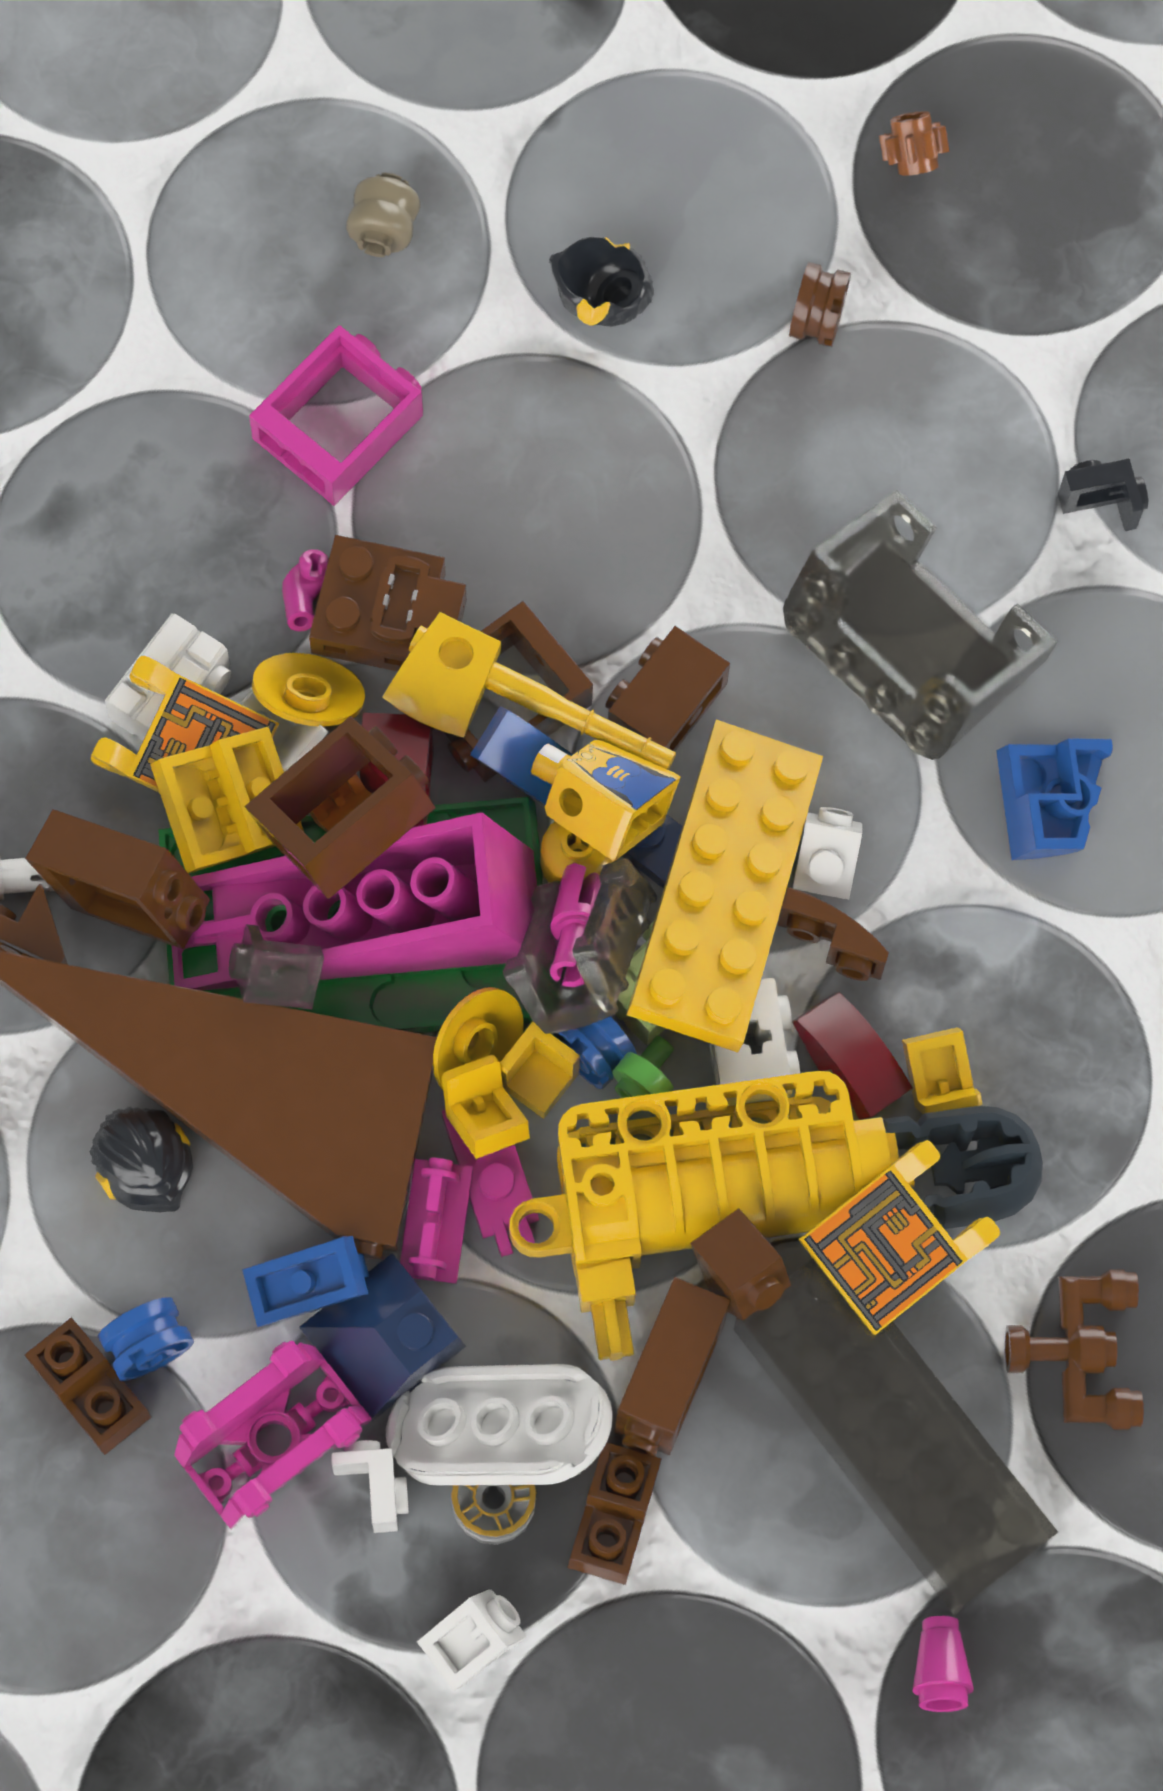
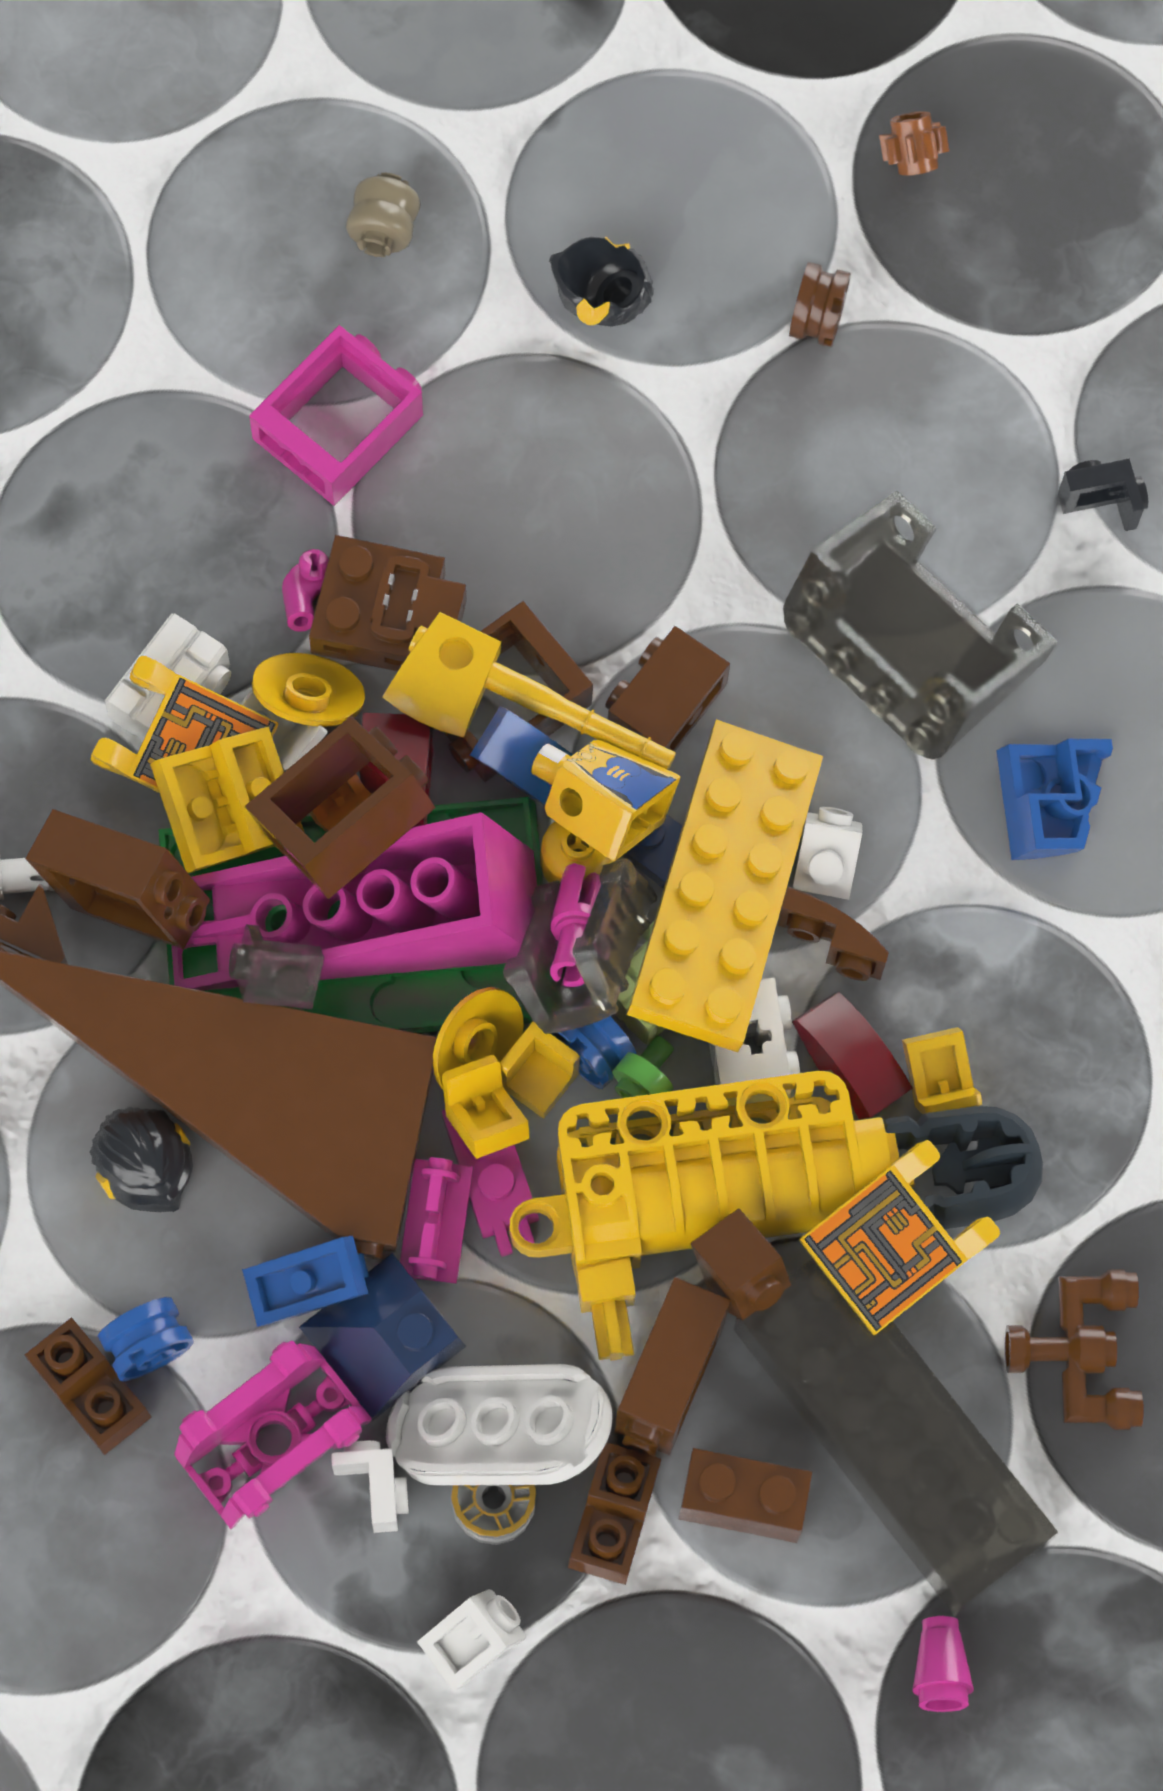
none -> reddish brown brick [678,1448,813,1543]

